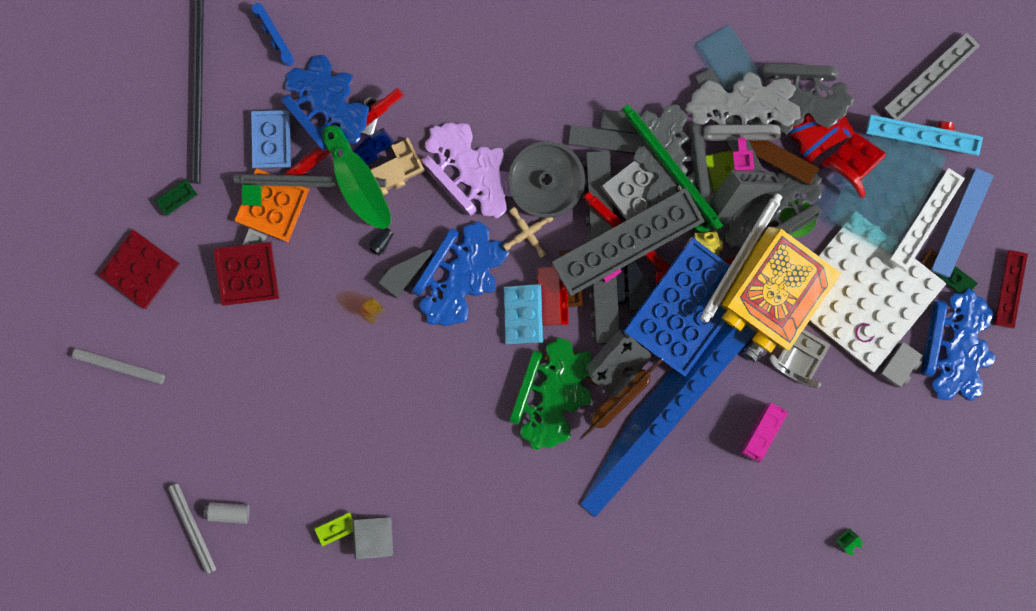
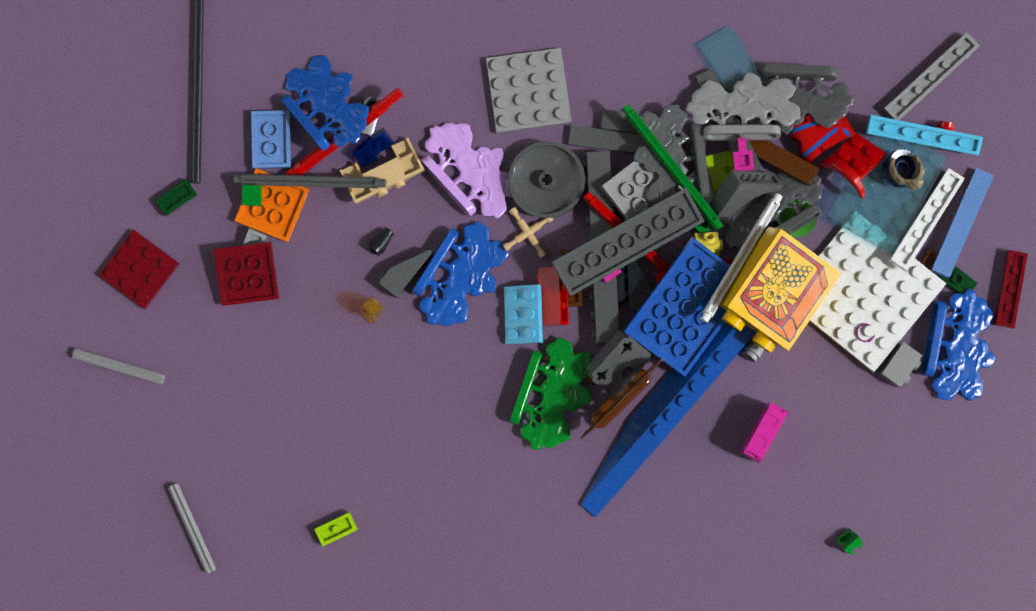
light grey brick [204,502,249,524] -> none
blue plate [252,3,294,66] -> none
green plant [322,125,391,229] -> none
tile [352,517,393,559] -> none
light grey piece [769,329,830,388] -> none
none -> light grey plate [486,48,572,134]
none -> piece [883,149,925,190]

